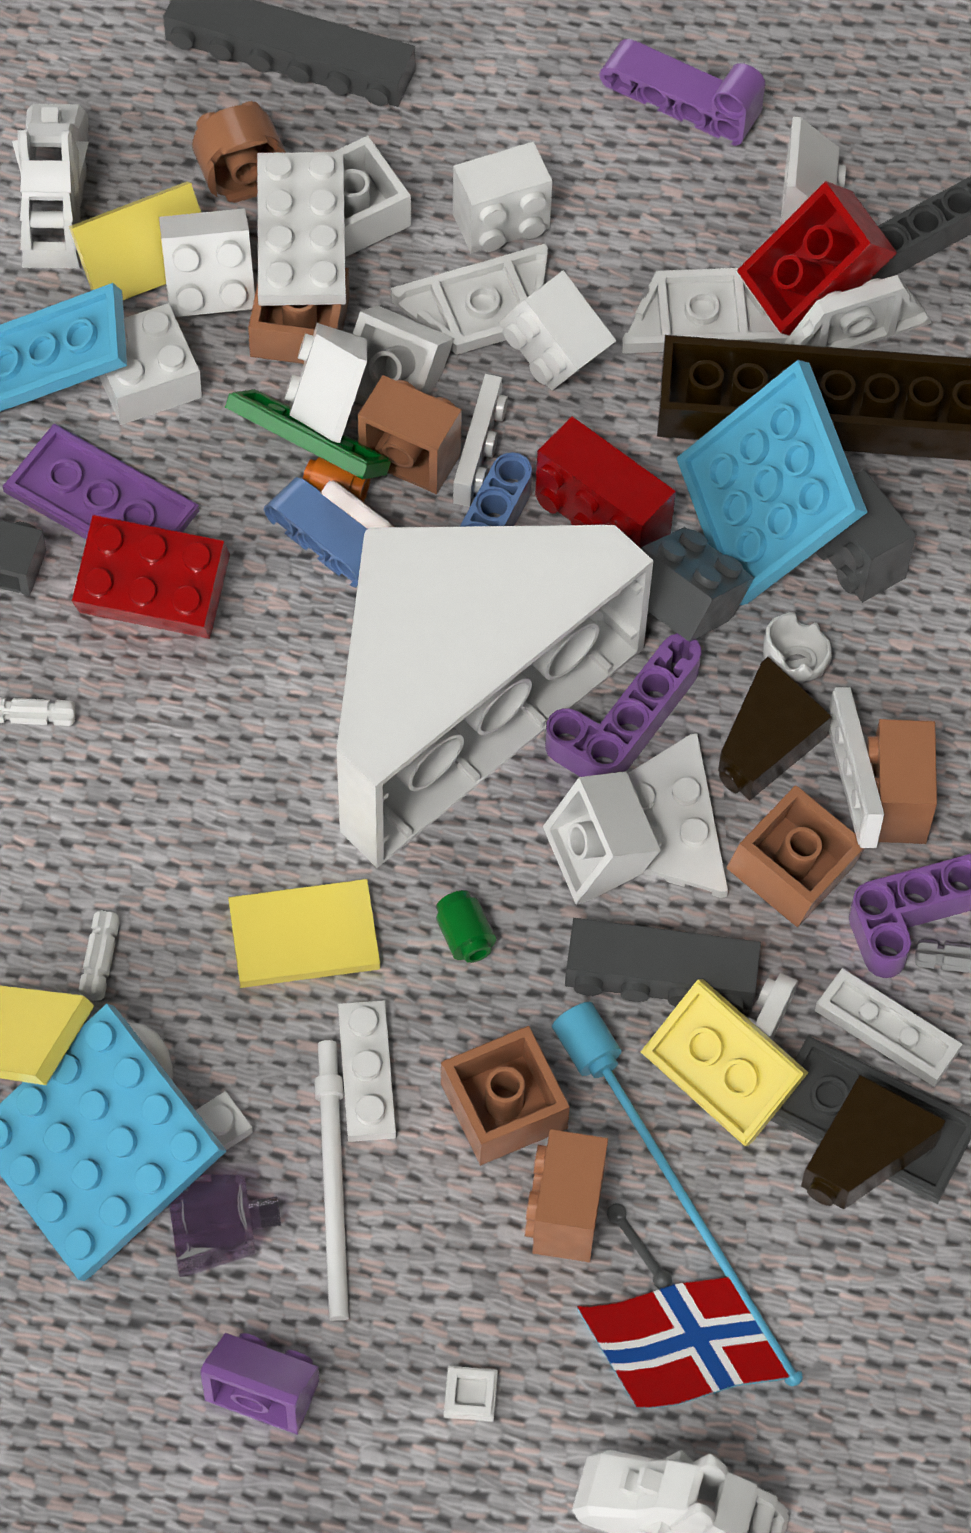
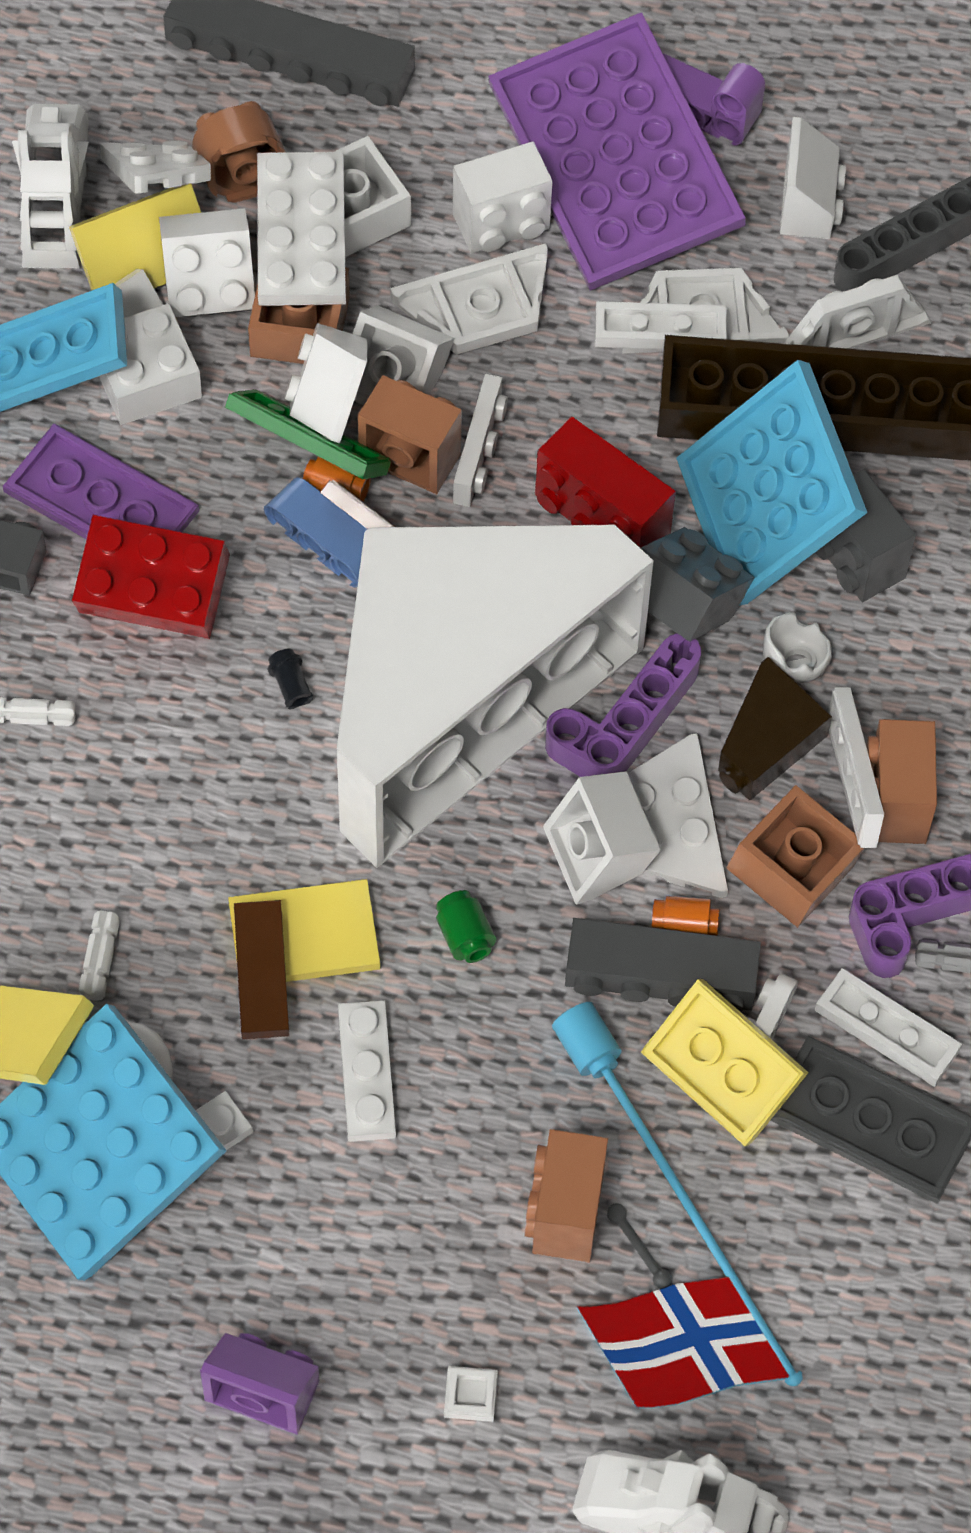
clear purple torso [169,1174,281,1277] -> none
white bar [314,1040,349,1321] -> none
nougat brick [441,1026,570,1166] -> none
medium blue beam [460,452,532,527] -> none
white brick [499,270,616,390] -> none
red brick [736,181,897,336] -> none
dark brown slope [801,1075,946,1210] -> none
none -> white wing [100,141,211,194]
none -> white tile [115,269,163,318]
none -> reddish brown tile [234,900,289,1040]
none -> black pin [267,649,314,710]
none -> medium lavender plate [488,12,746,291]
none -> white plate [595,301,727,349]
none -> orange brick [651,896,720,936]

